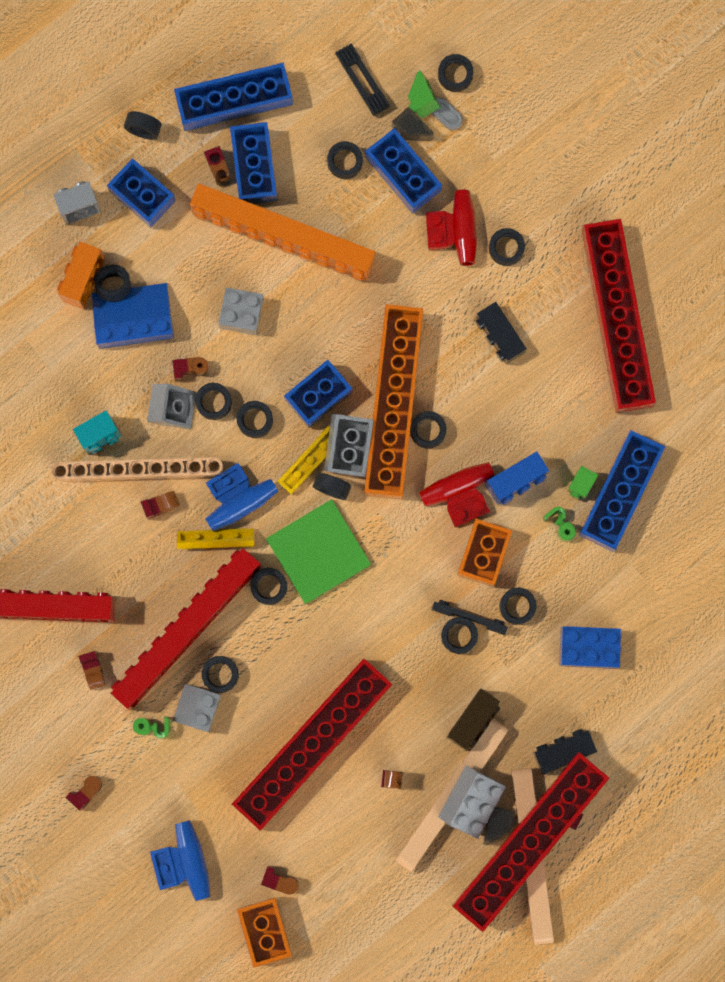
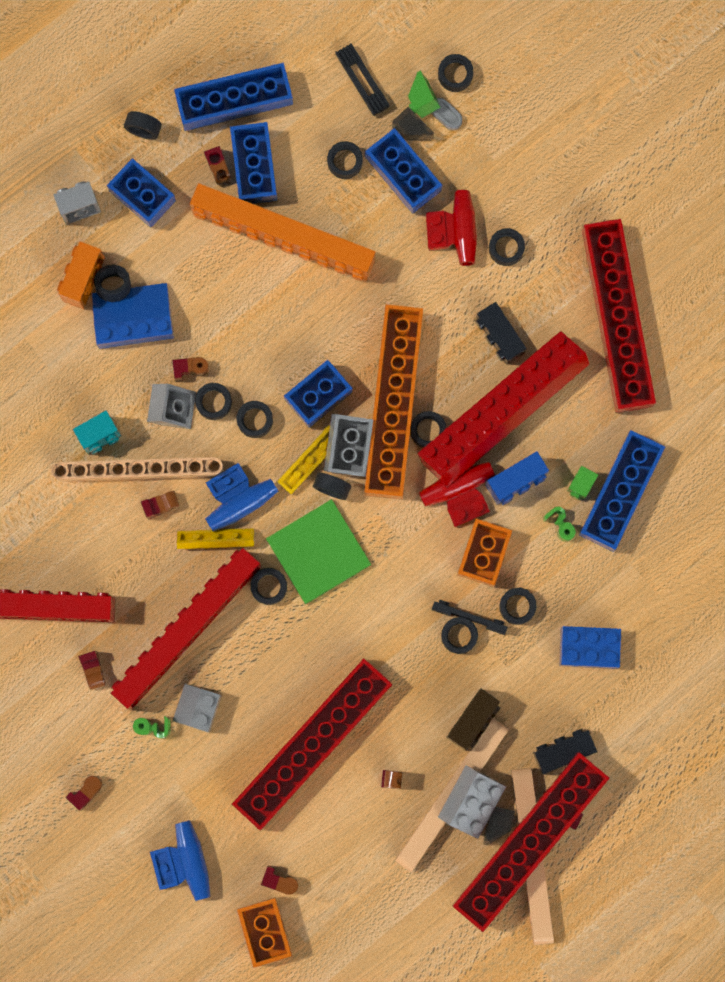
black tyre [202,656,239,693] -> none
light grey brick [219,288,264,336] -> none
none -> red brick [417,331,590,487]

